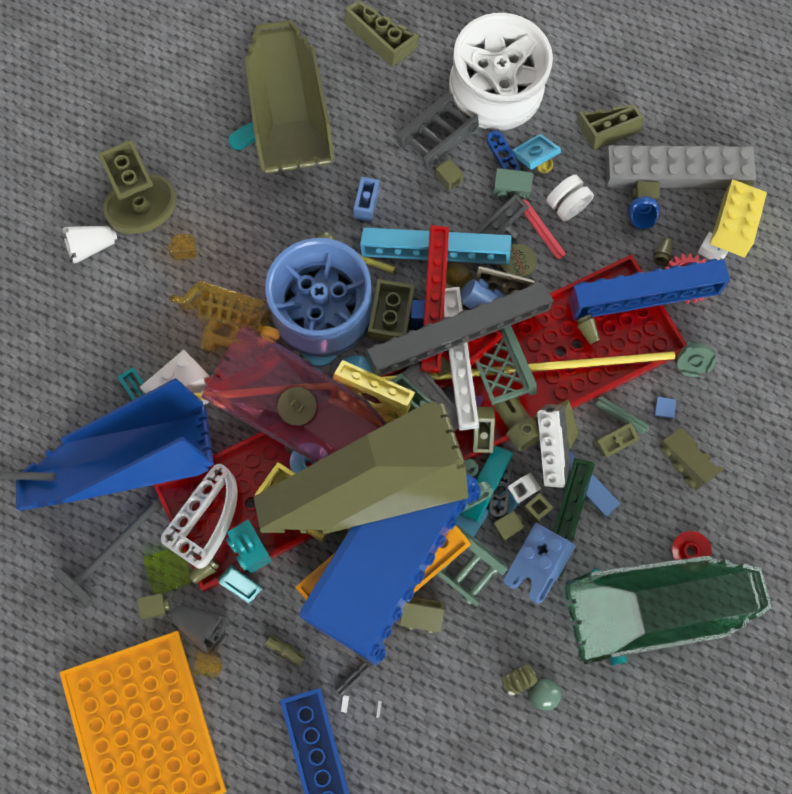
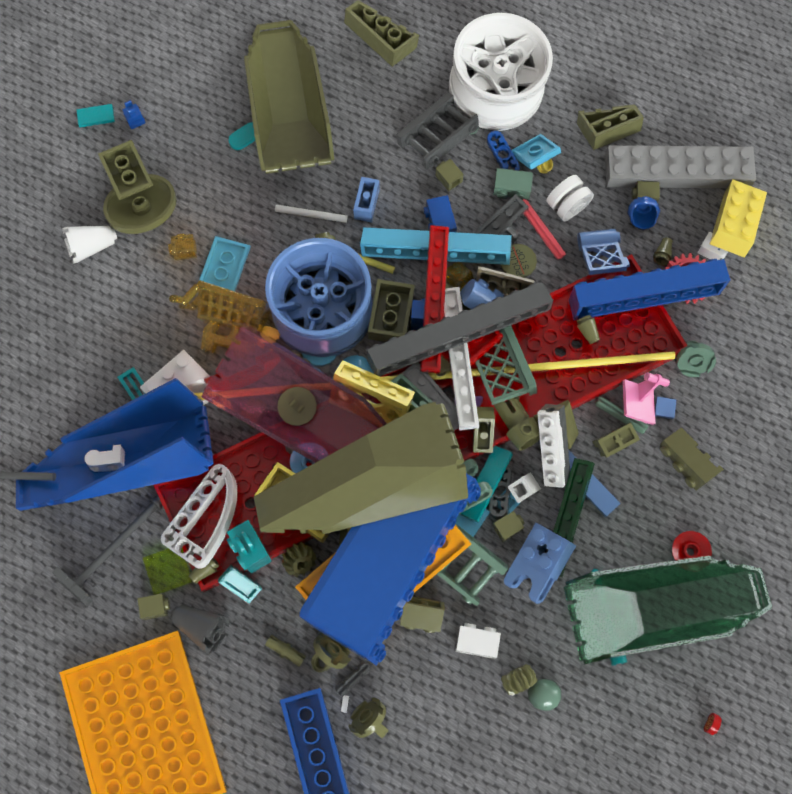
clear yellow brick [193,653,223,679] -> none
olive brick [523,493,553,523] -> none
none -> teal tile [76,104,115,127]
none -> white leg [85,444,125,472]
none -> blue piece [122,100,146,130]
none -> medium azure tile [198,236,251,296]
none -> white bar [275,205,348,223]
none -> olive gear [281,542,316,577]
none -> olive tile [311,633,351,672]
none -> olive tile [348,698,389,738]
none -> blue brick [423,195,457,232]
none -> white brick [455,623,501,659]
none -> medium blue piece [577,229,630,275]
none -> bright pink plate [623,372,670,425]
none -> red tile [704,713,722,735]

